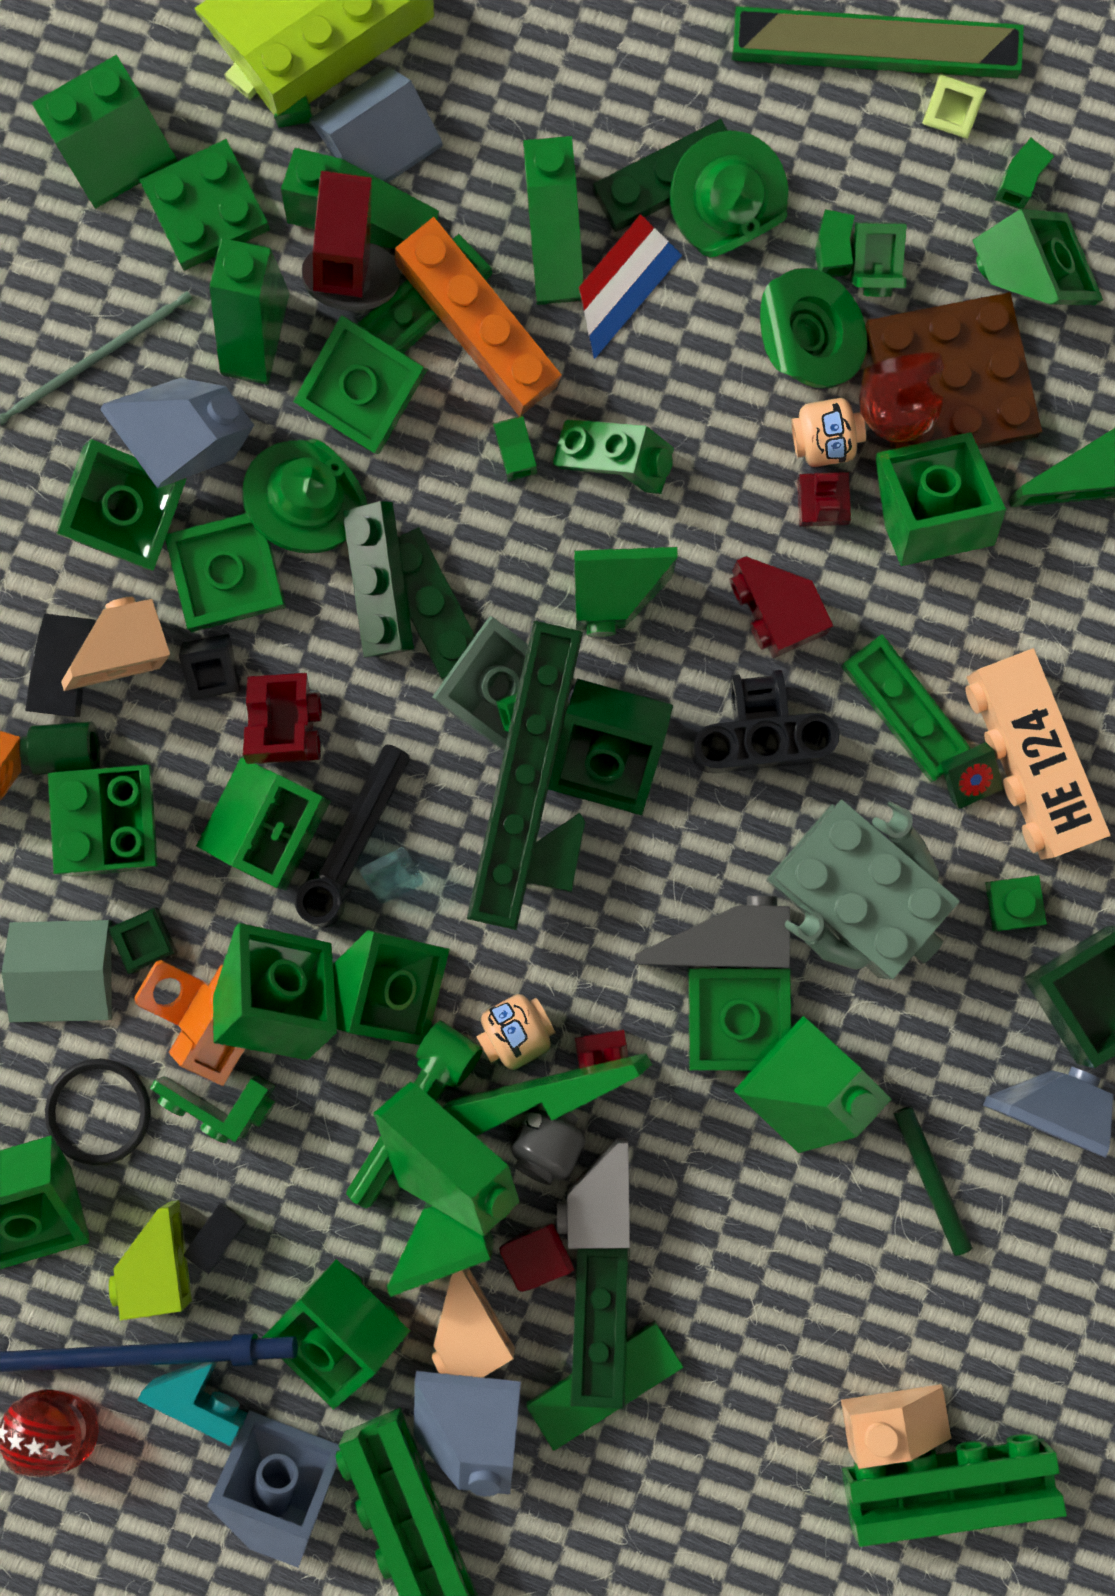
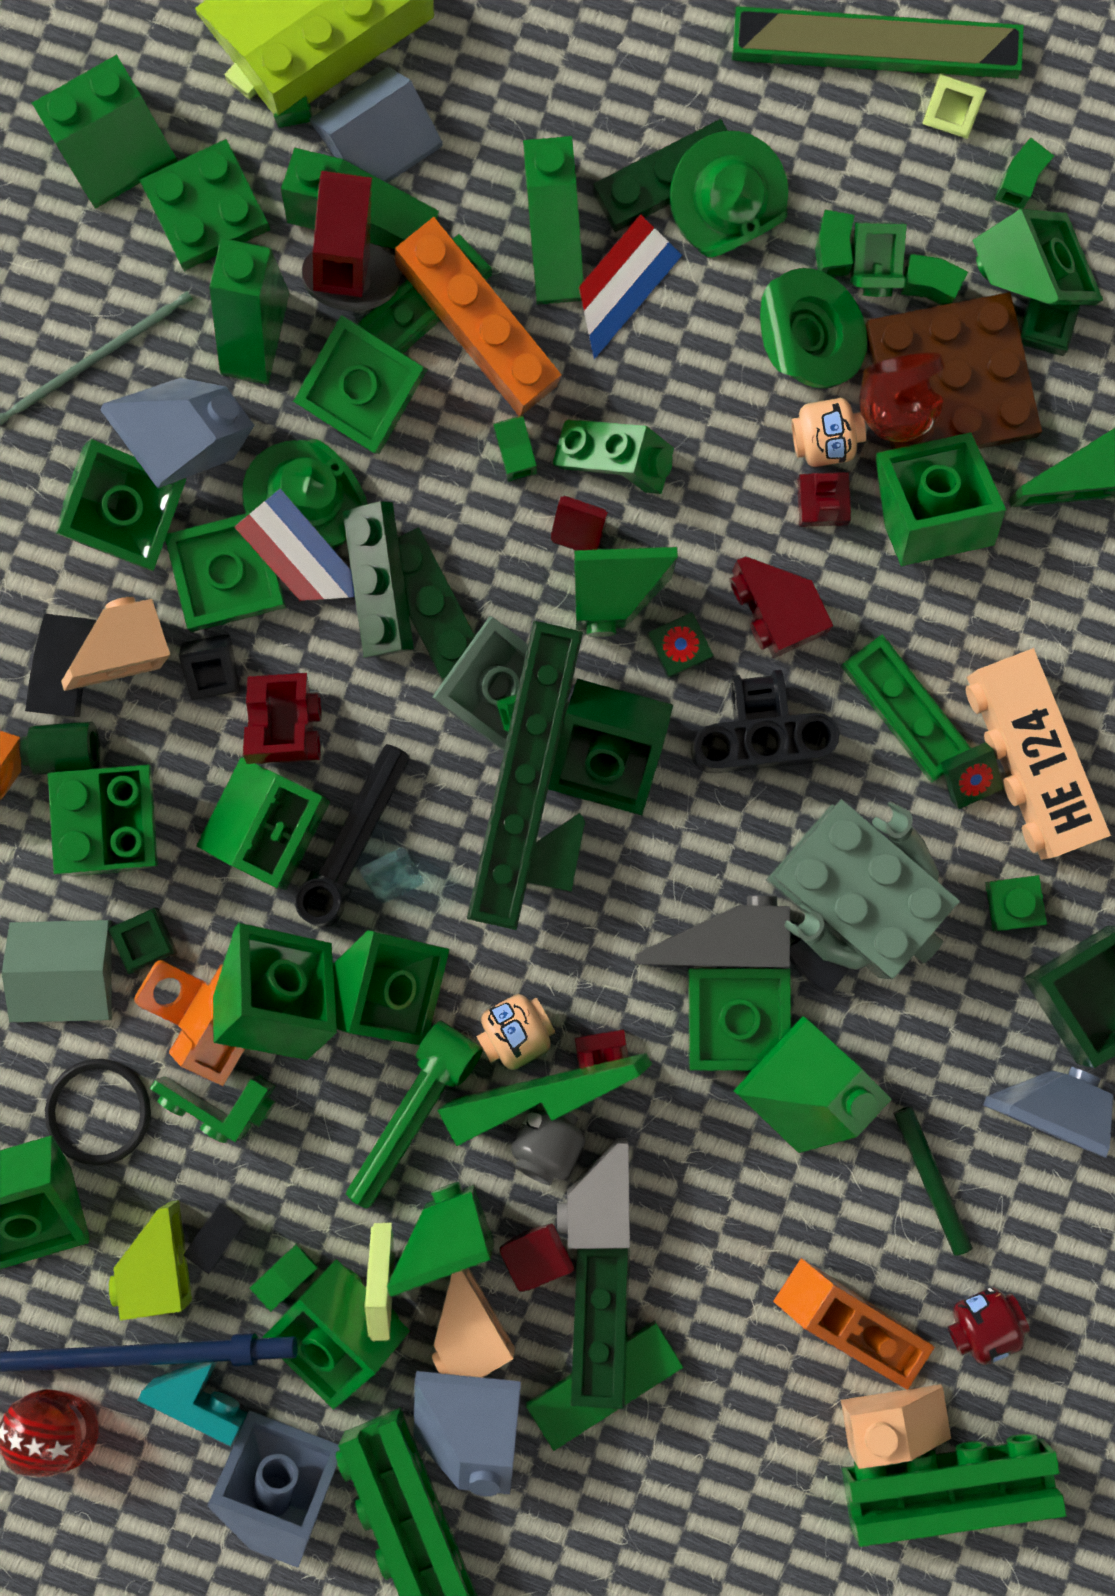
green slope [373,1082,519,1236] -> none
none -> sticker [234,489,355,601]
none -> green piece [249,1243,318,1312]
none -> yellowish green tile [365,1223,395,1341]
none -> dark red slope [551,495,608,550]
none -> dark green tile [647,612,714,679]
none -> orange slope [773,1258,935,1390]
none -> black piece [790,938,849,995]
none -> green piece [901,254,968,305]
none -> dark red head [948,1288,1030,1365]
none -> dark green tile [1020,298,1080,357]

